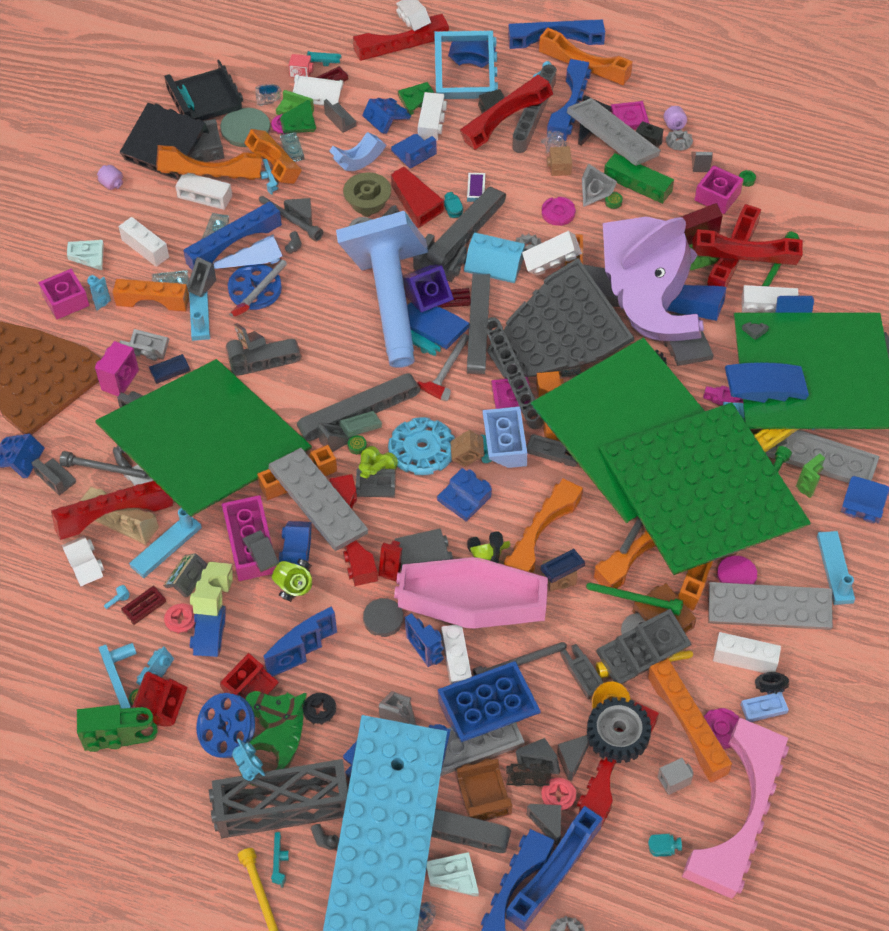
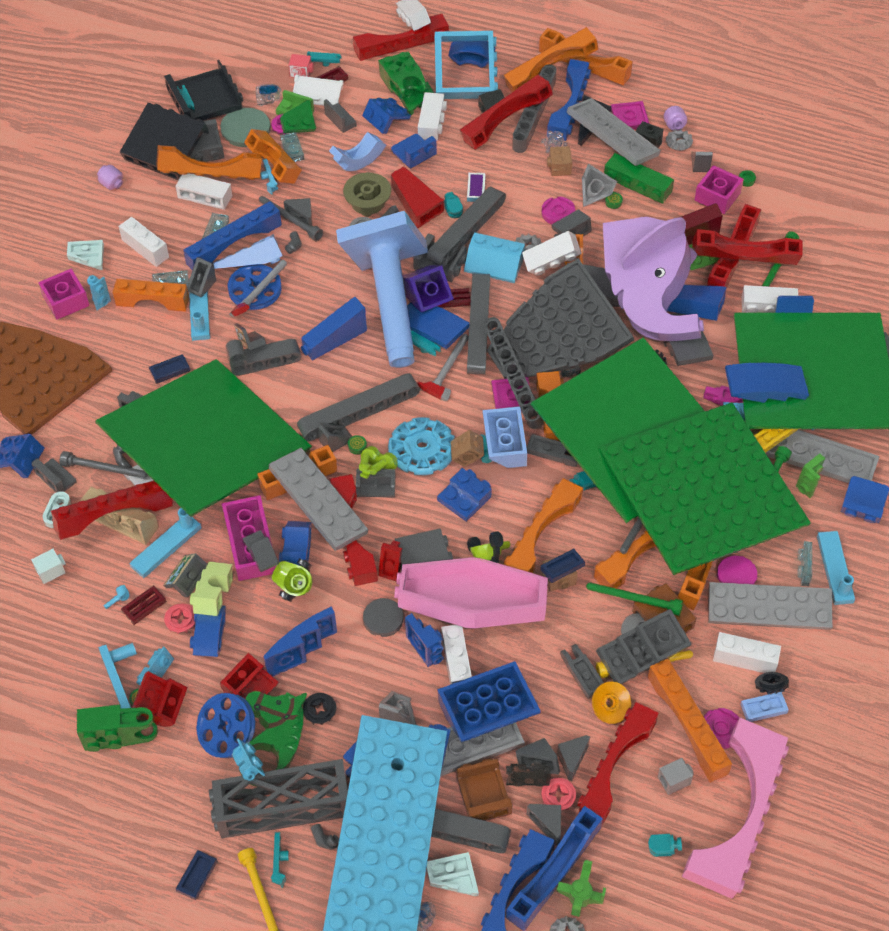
white brick [62,536,104,586] -> none
dark pink brick [95,341,139,396] -> none
light grey bracket [119,329,170,361] -> none
sand green tile [340,411,382,437] -> none
dark grey piece [473,642,567,676] -> none
blue arch [508,19,605,49] -> none
wheel [587,697,651,763] -> none
dark grey tile [742,322,769,340] -> none
none -> light aqua brick [31,549,66,584]
none -> light aqua plate [43,492,71,528]
none -> dark blue tile [176,850,218,900]
none -> blue slope [301,297,367,361]
none -> green brick [378,52,426,99]
none -> orange arch [504,27,599,92]
none -> dark grey hinge [552,209,592,237]
none -> bright green piece [557,860,606,917]
none -> teal arm [569,471,596,491]
none -> clear light blue plate [797,541,812,586]

